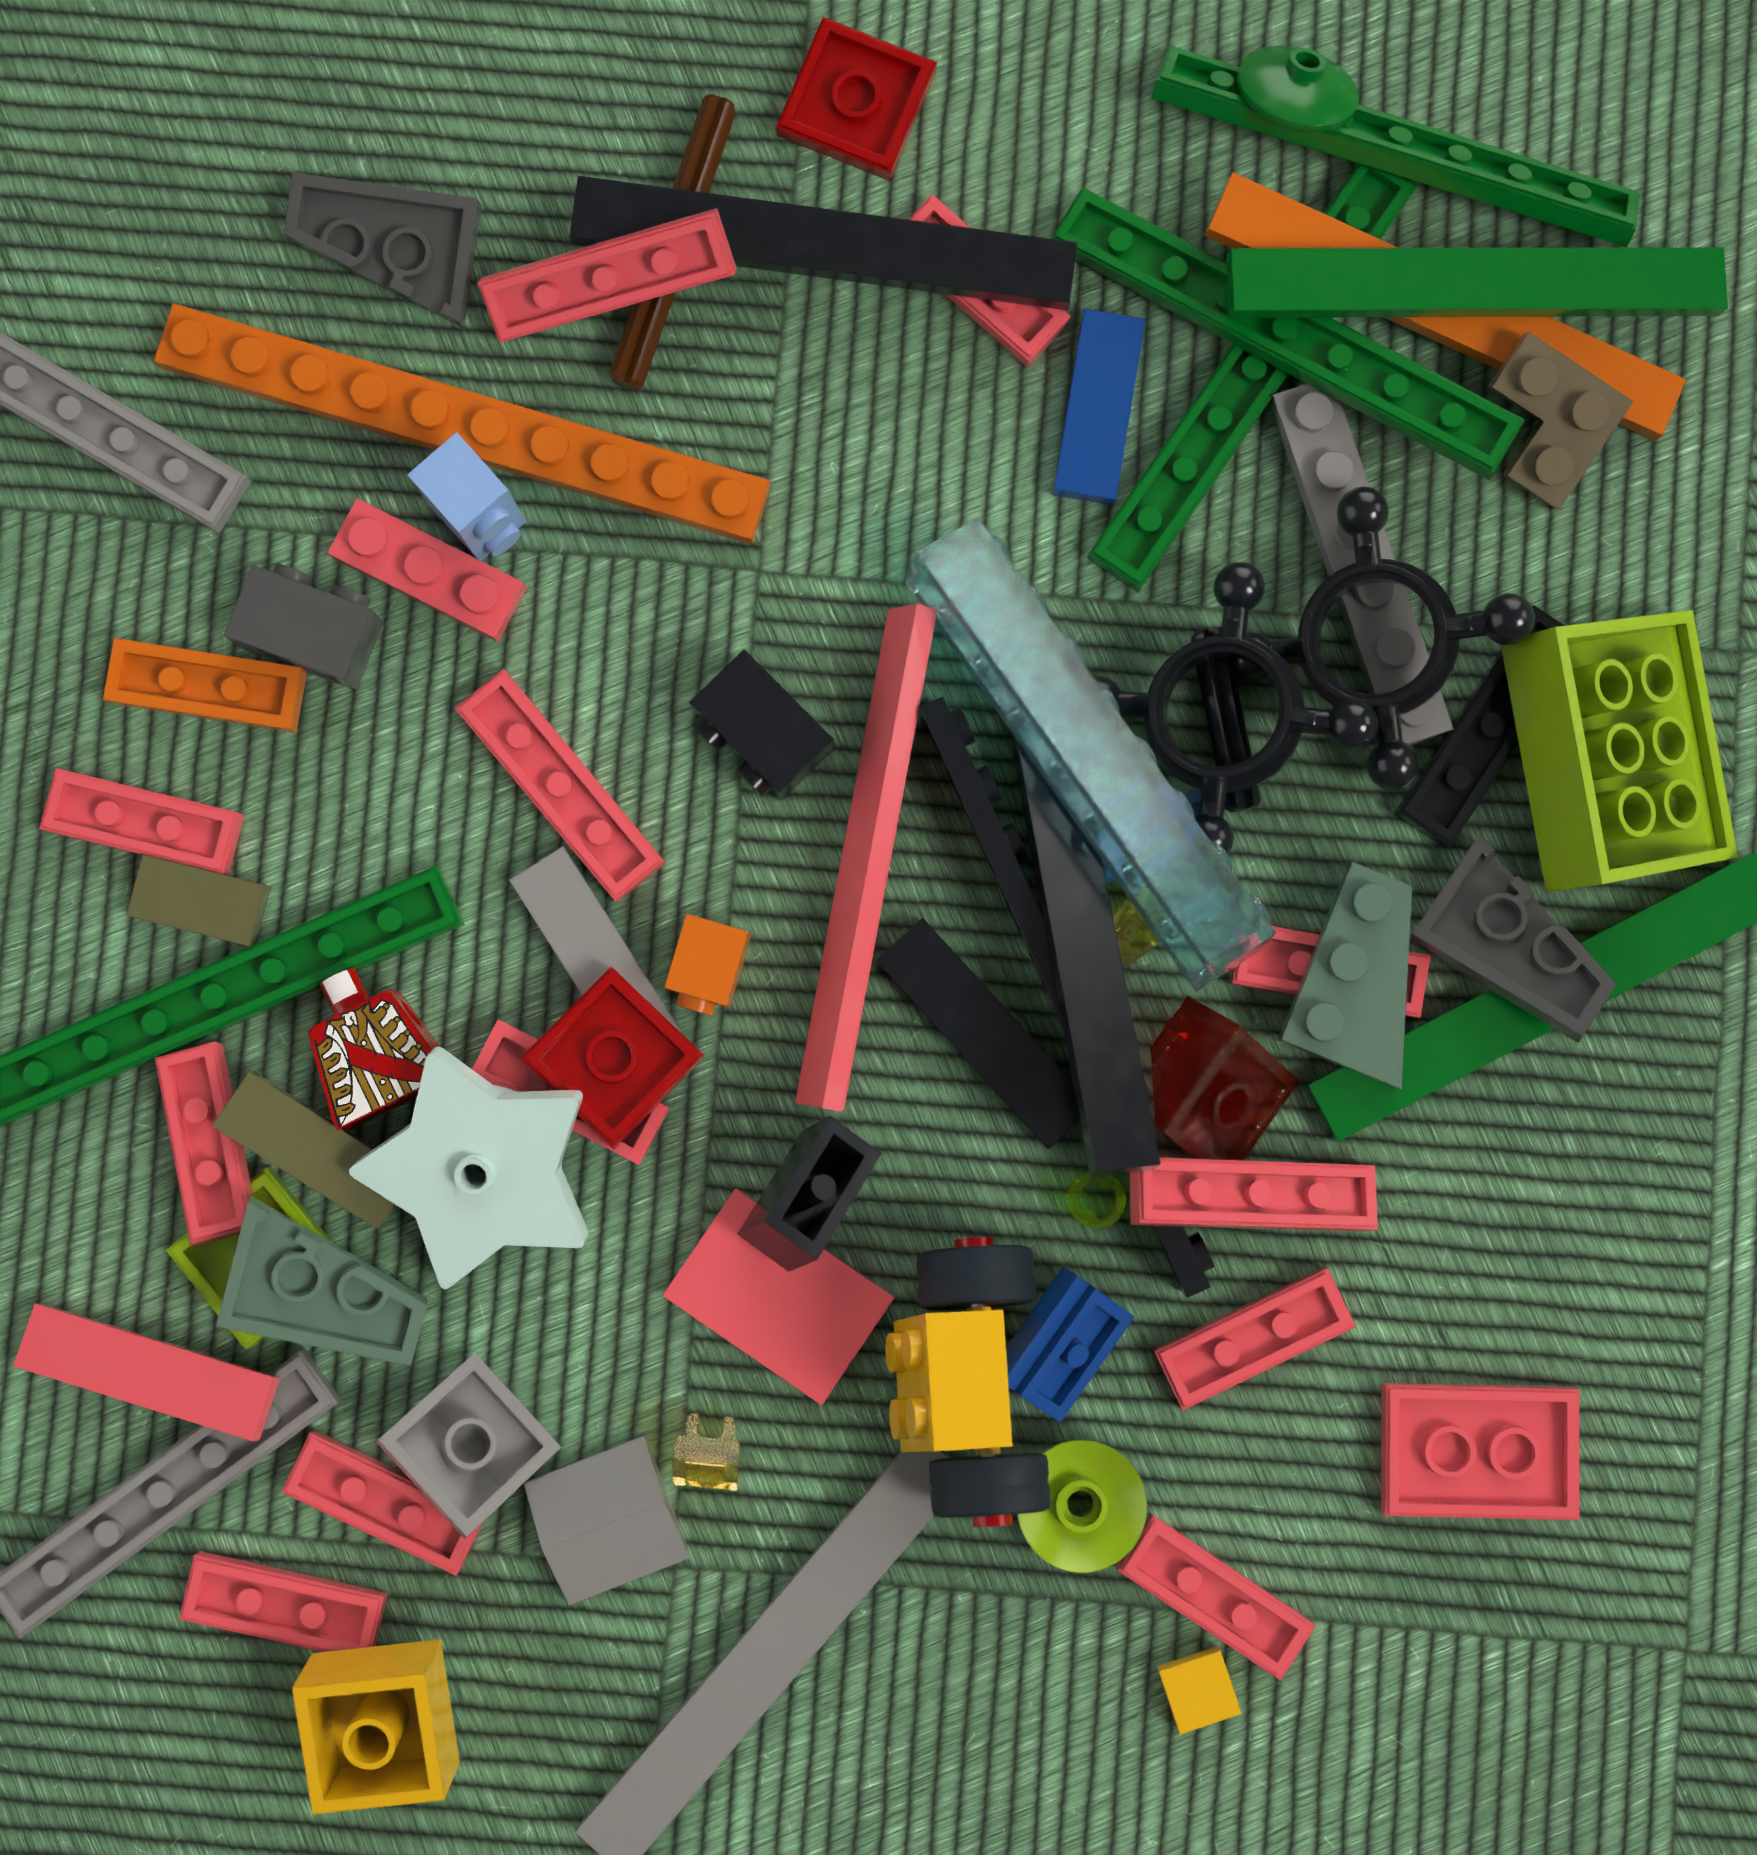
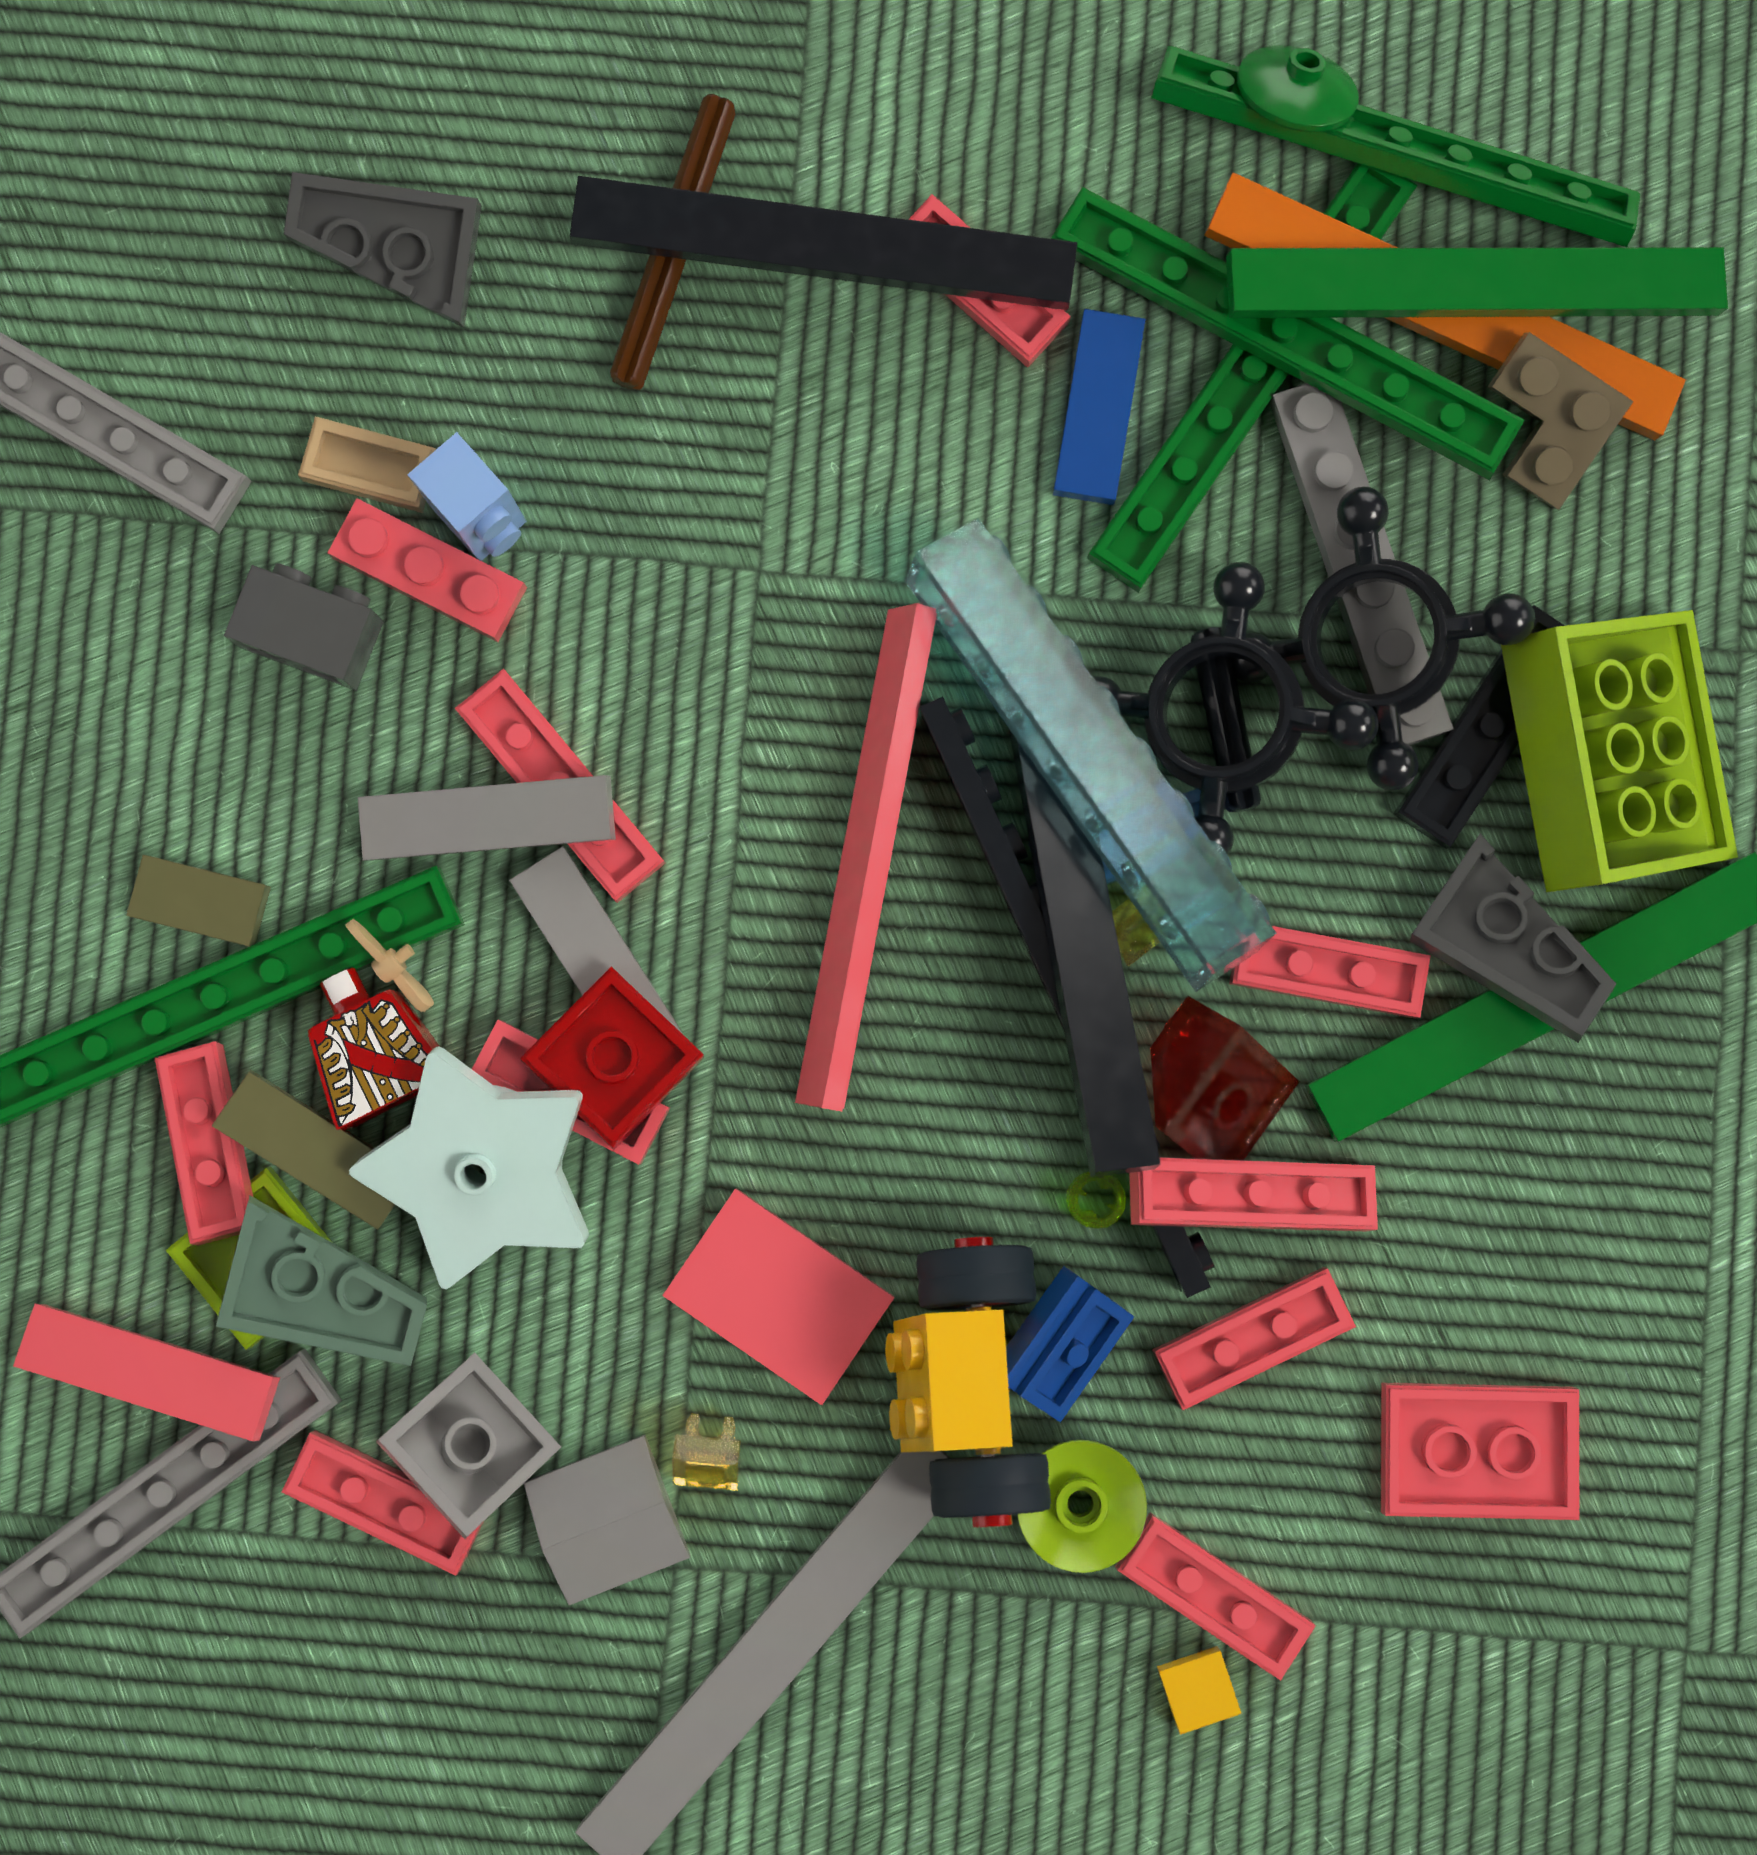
coral tile [39,768,245,876] -> none
orange plate [103,638,307,733] -> none
orange plate [154,303,771,545] -> none
coral tile [179,1551,388,1652] -> none
yellow brick [292,1639,460,1814] -> none
coral tile [477,208,737,343] -> none
orange brick [664,913,752,1016] -> none
black brick [689,649,835,801] -> none
black brick [737,1116,881,1272] -> none
red tile [776,17,937,181] -> none
black tile [876,918,1080,1150] -> none
sand green wing [1277,862,1412,1089] -> none
none -> tan tile [298,416,436,513]
none -> tan piece [345,919,434,1012]
none -> light grey tile [358,775,616,861]

